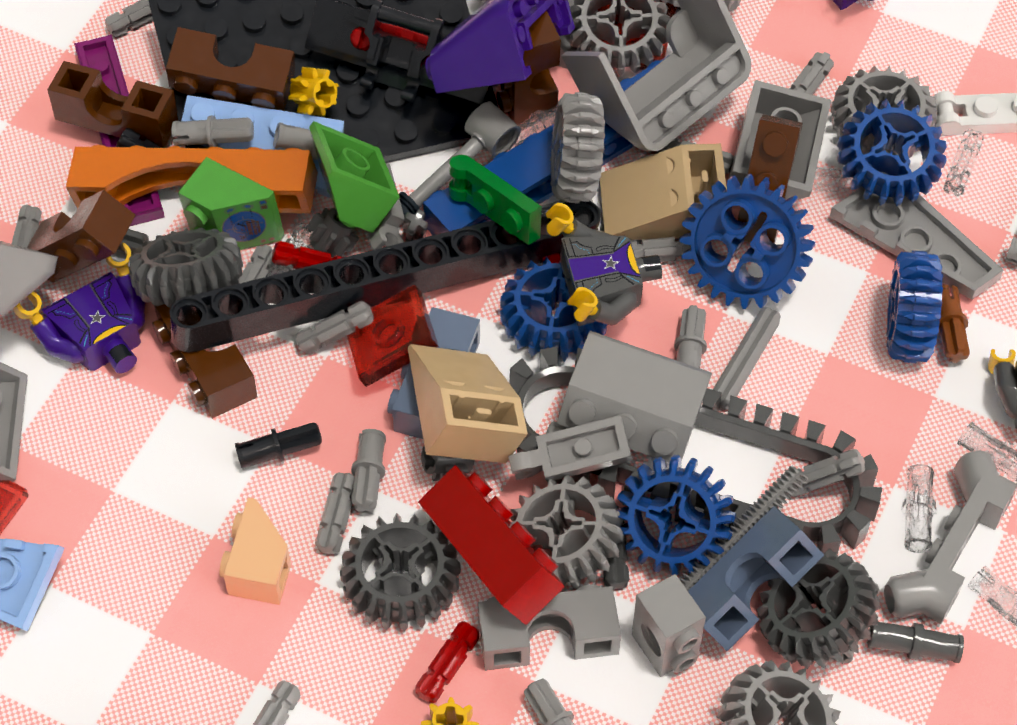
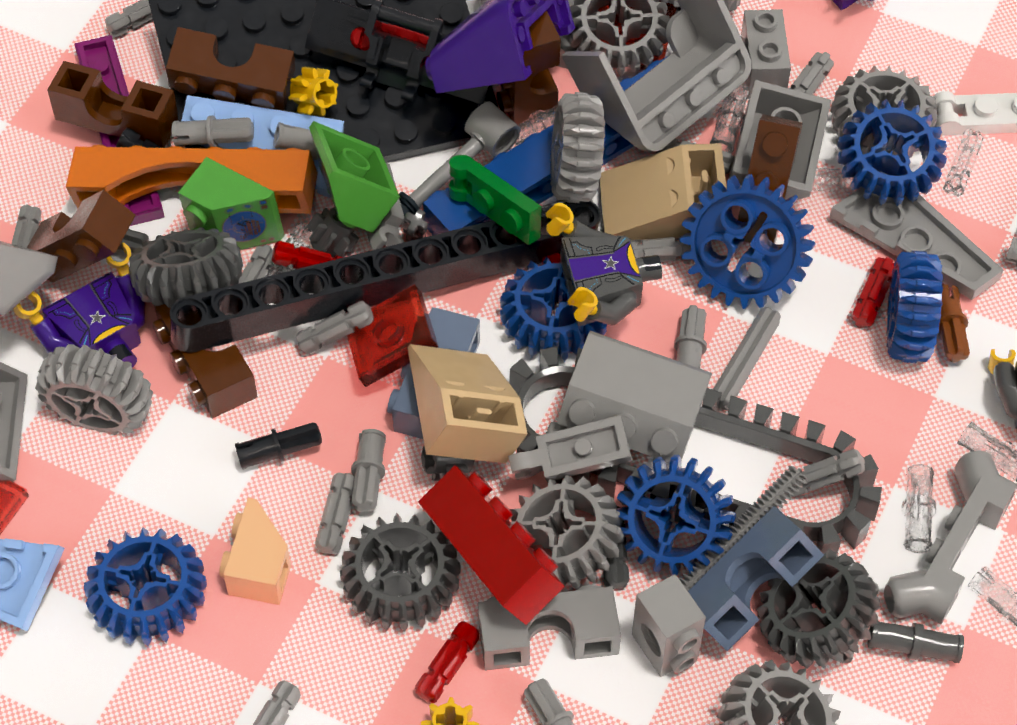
none -> light grey gear [35,344,153,435]
none -> blue gear [84,527,207,647]
none -> clear pin [710,84,750,154]
none -> light grey brick [741,9,791,99]
none -> red axle [850,257,894,327]

